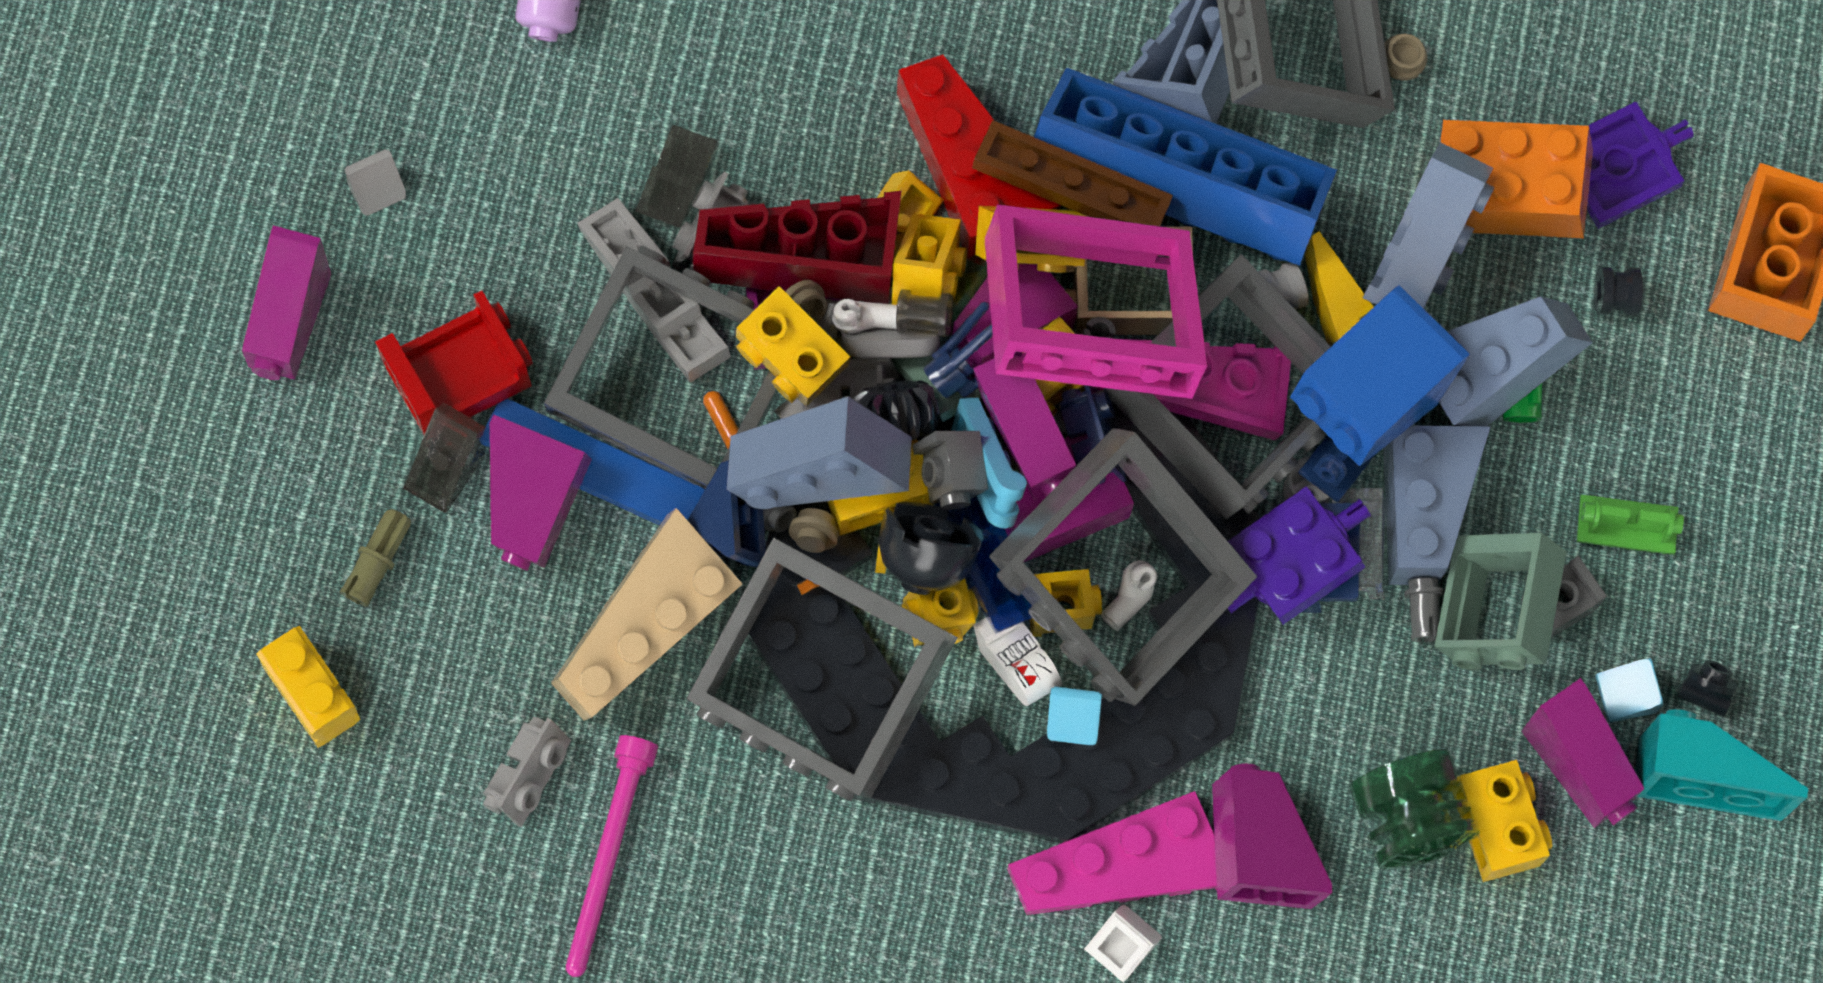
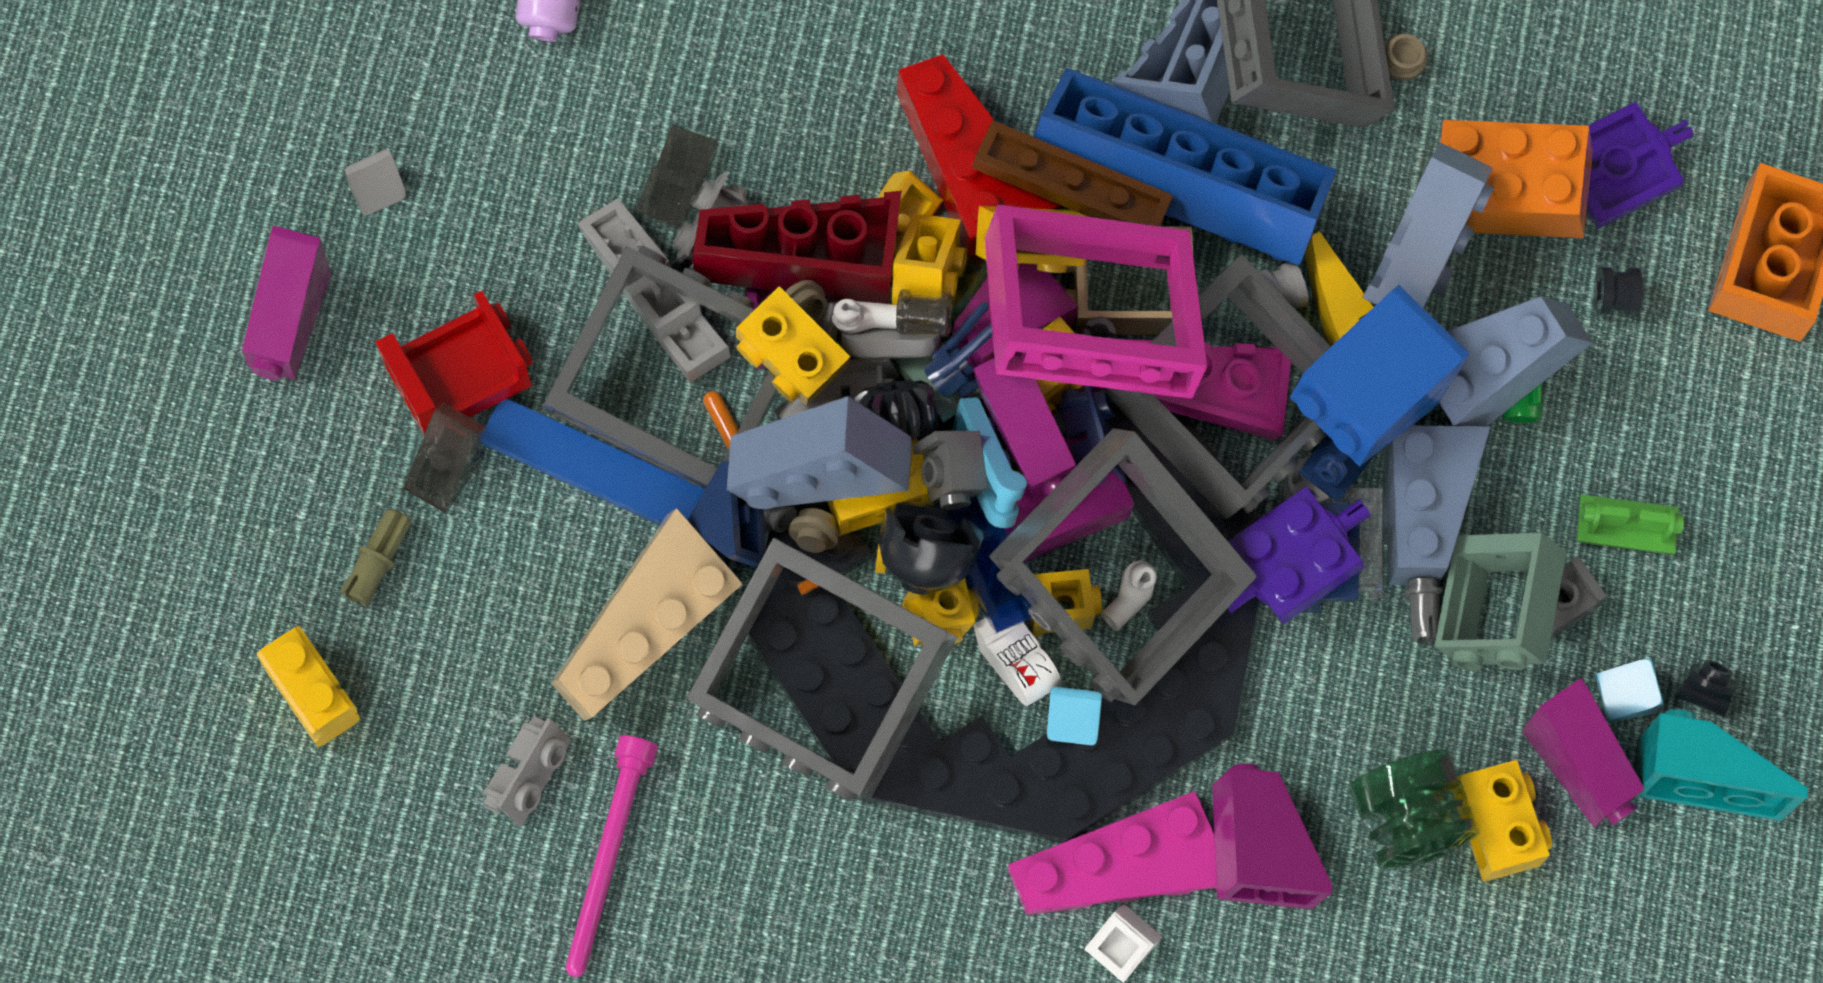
magenta slope [489,414,592,571] -> none

